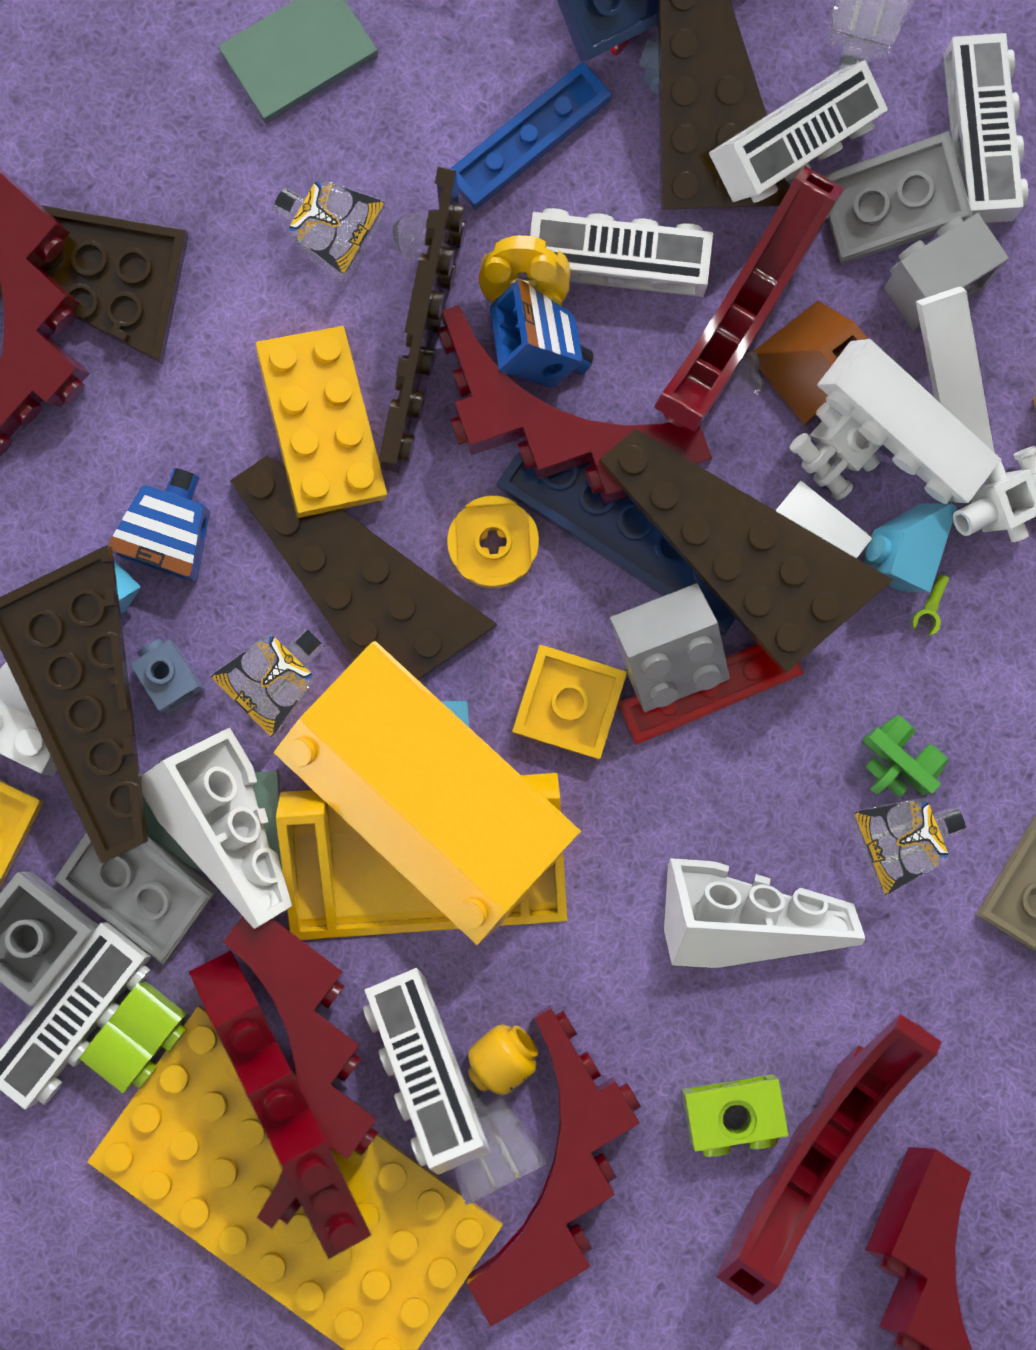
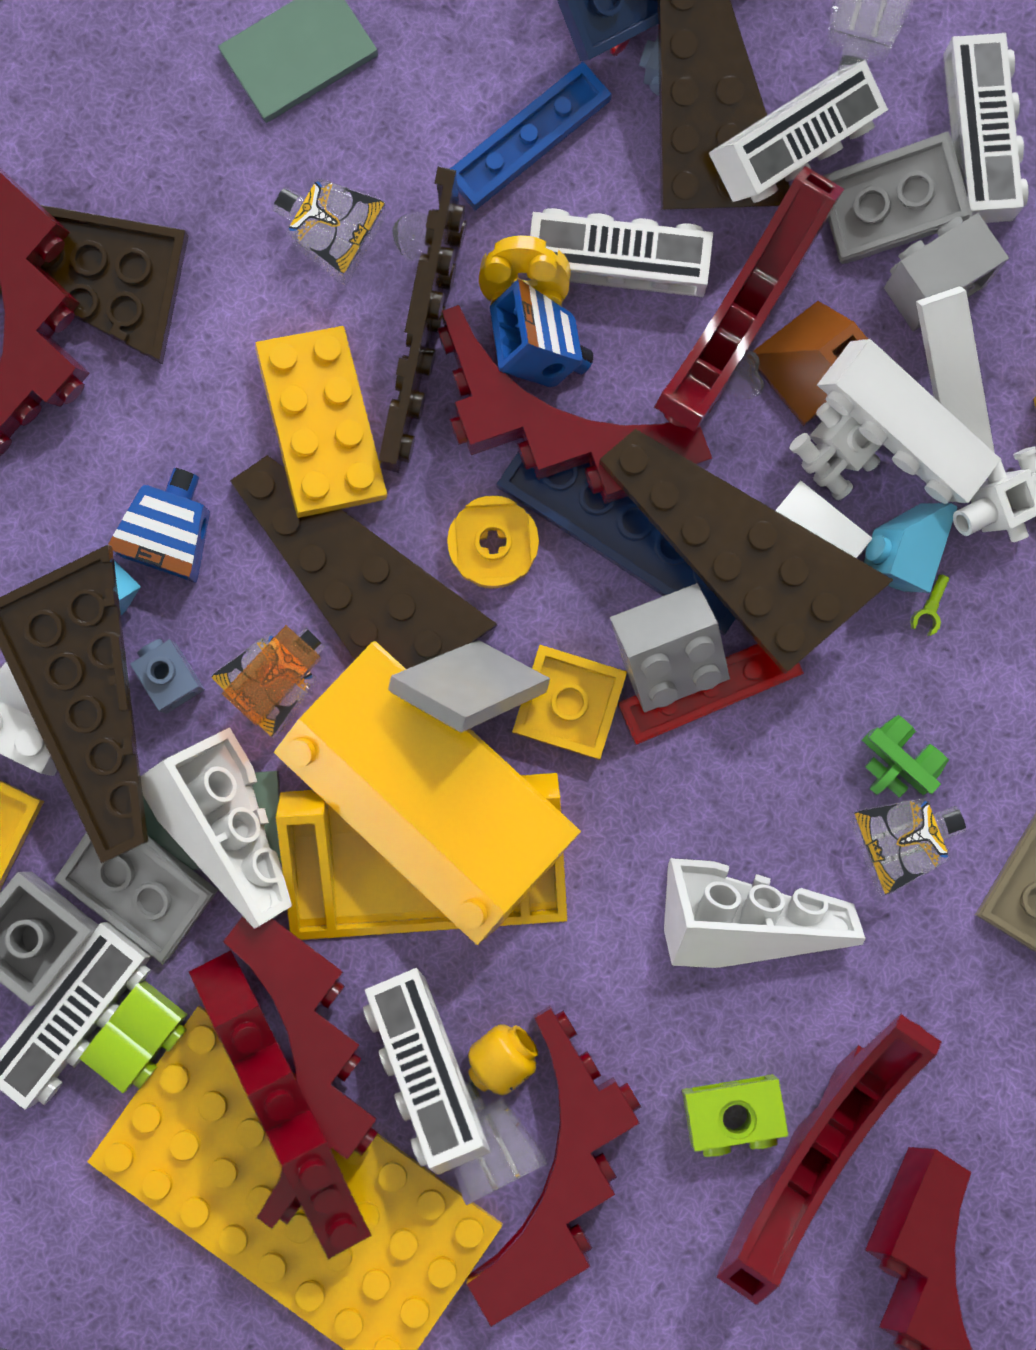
none -> clear orange plate [221,625,322,726]
none -> light grey tile [388,640,550,732]

